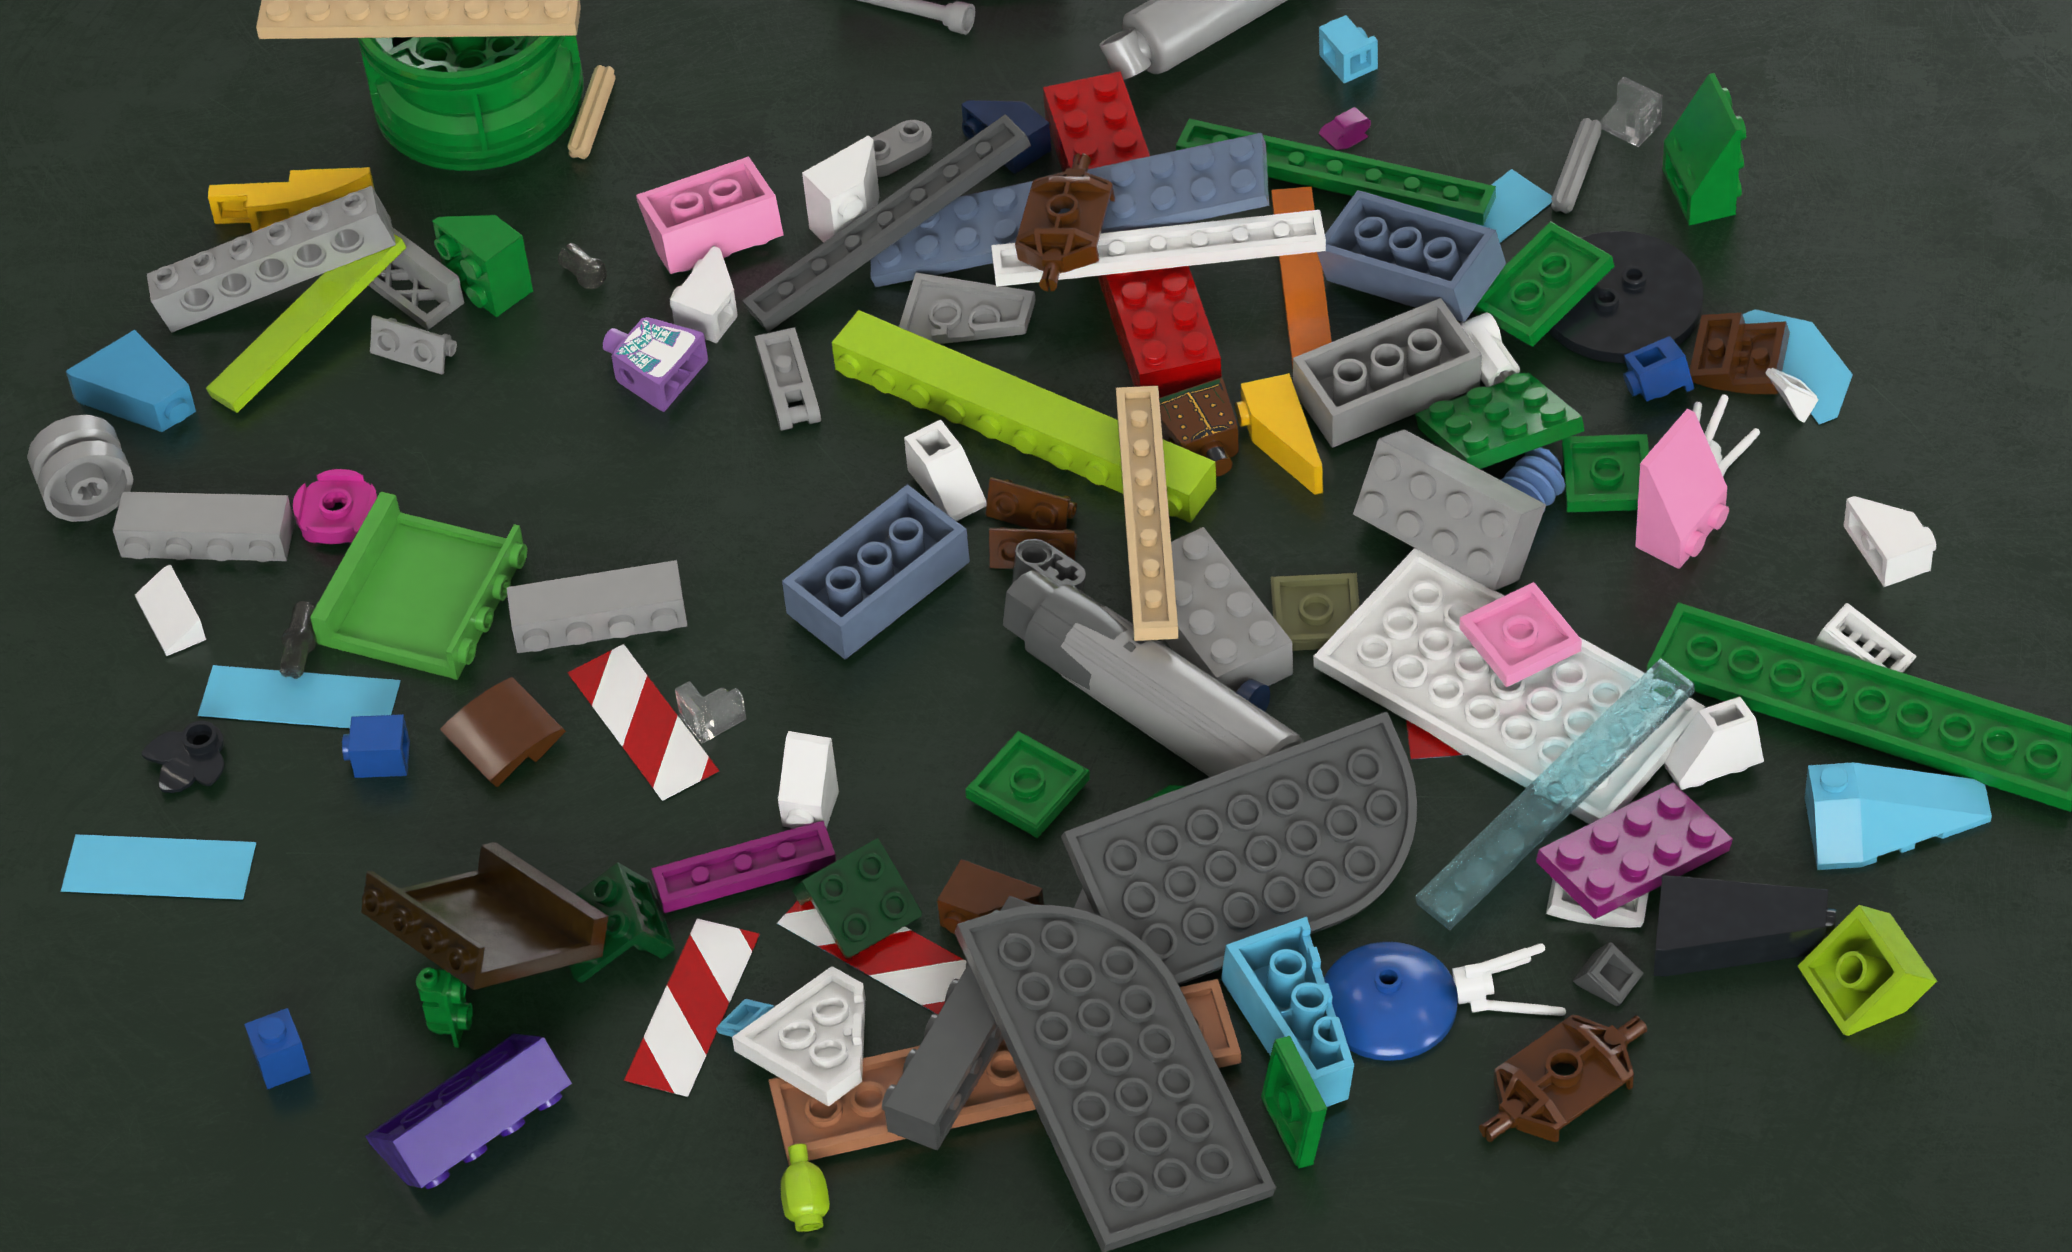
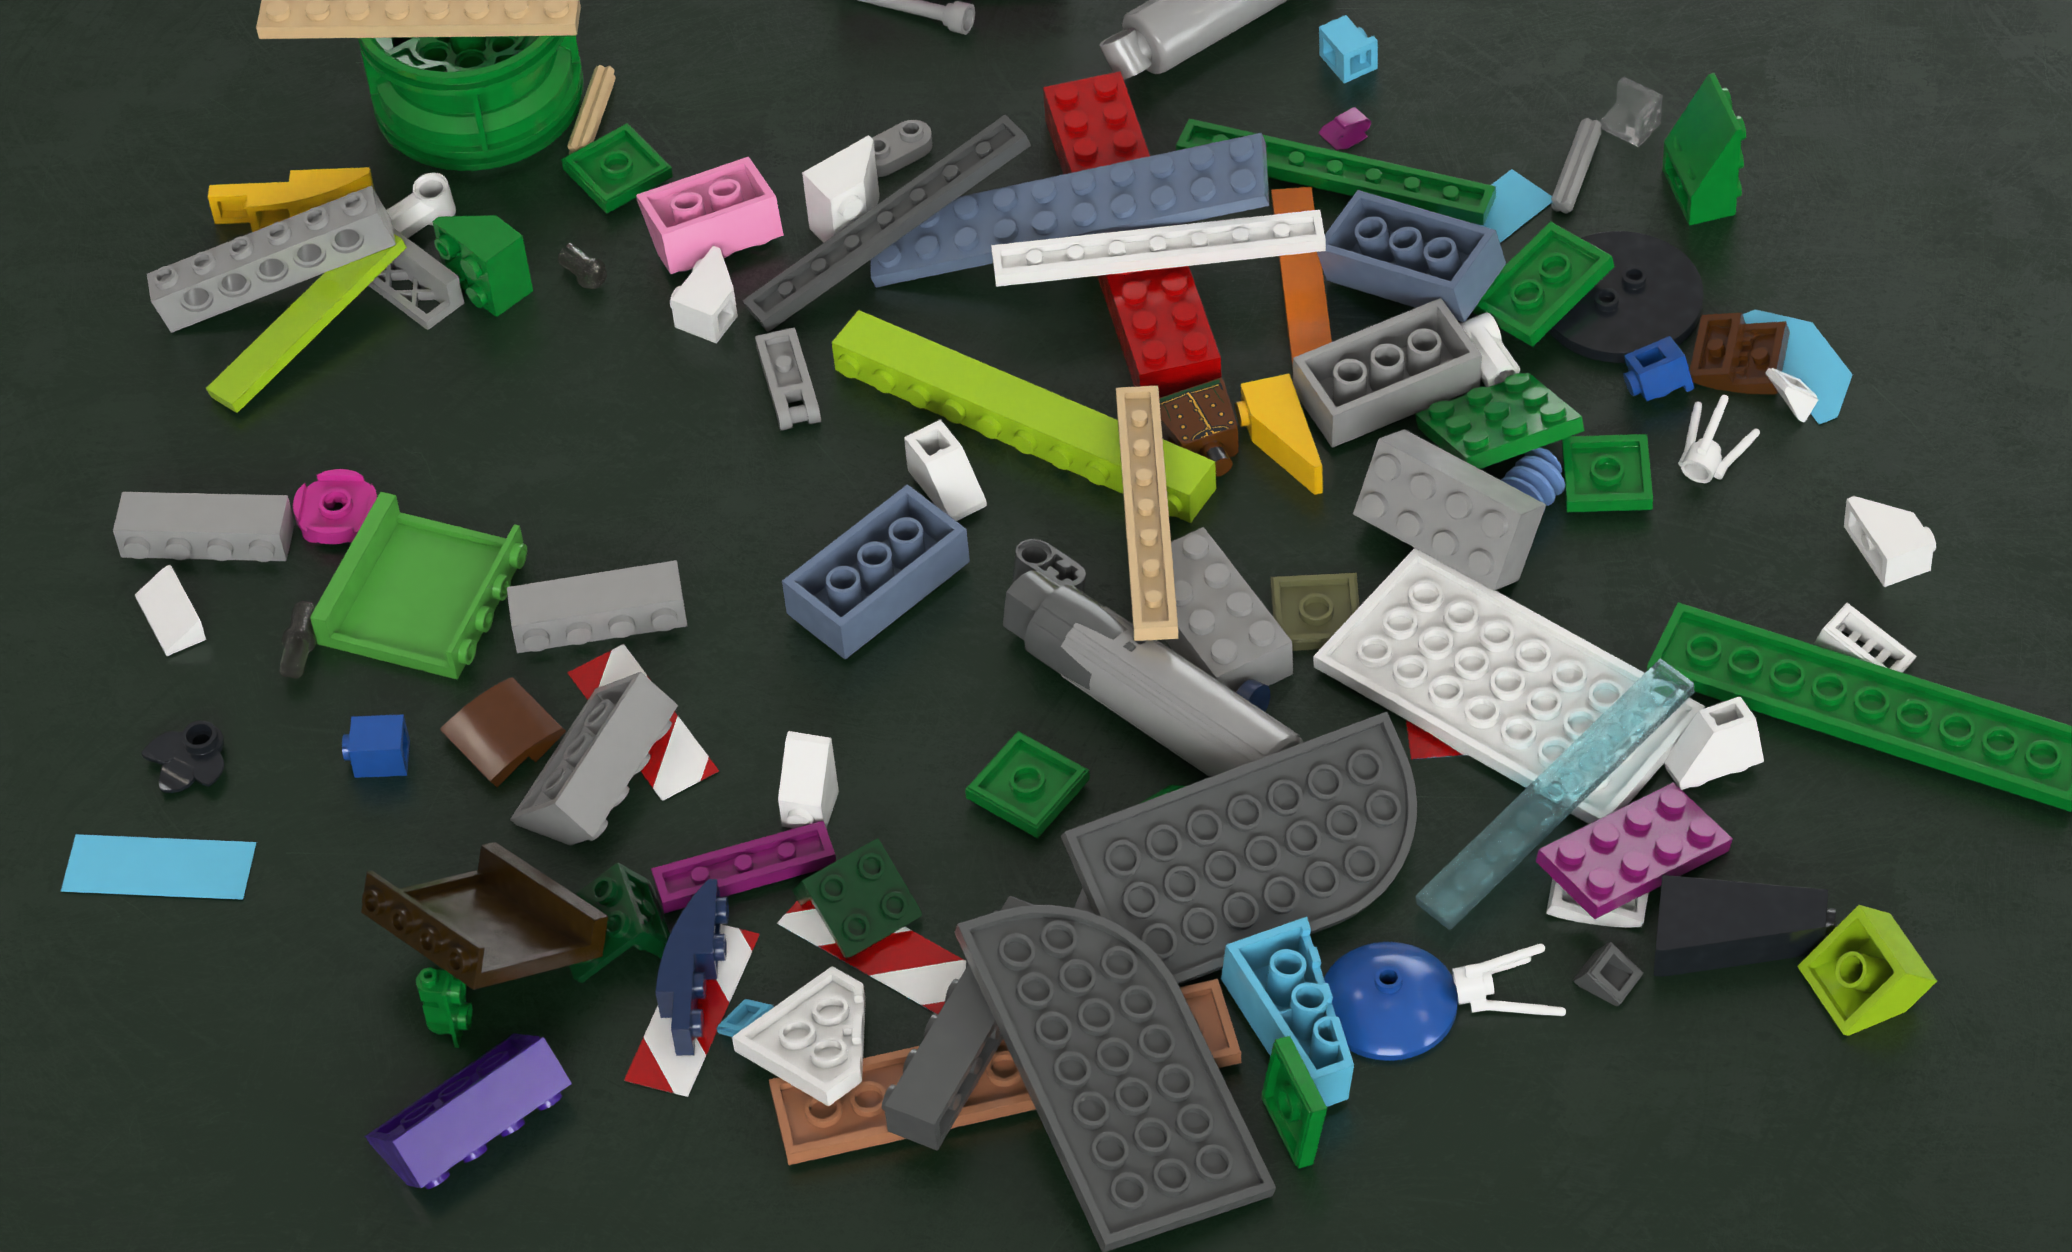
light grey wheel [27,415,134,522] -> none
dark azure slope [66,330,196,432] -> none
medium azure sticker [197,665,401,728] -> none
blue brick [244,1008,311,1089] -> none
light grey hinge [370,315,457,375] -> none
medium lavender torso [603,317,708,412] -> none
clear panel [675,681,746,743] -> none
lime plant [781,1144,830,1232] -> none
light grey wing [899,272,1036,344] -> none
reddish brown slope [937,859,1044,934] -> none
dark blue slope [961,100,1051,174] -> none
reddish brown hinge [986,477,1077,530] -> none
reddish brown hinge [989,527,1077,569] -> none
reddish brown plate [1015,153,1115,291] -> none
bright pink plate [1459,582,1582,687] -> none
reddish brown plate [1479,1015,1647,1143] -> none
bright pink slope [1635,409,1729,569] -> none
medium azure wedge [1805,762,1992,870] -> none
none -> white piece [386,173,456,238]
none -> light grey slope [510,672,678,846]
none -> green plate [561,123,673,214]
none -> dark blue slope [655,879,729,1056]

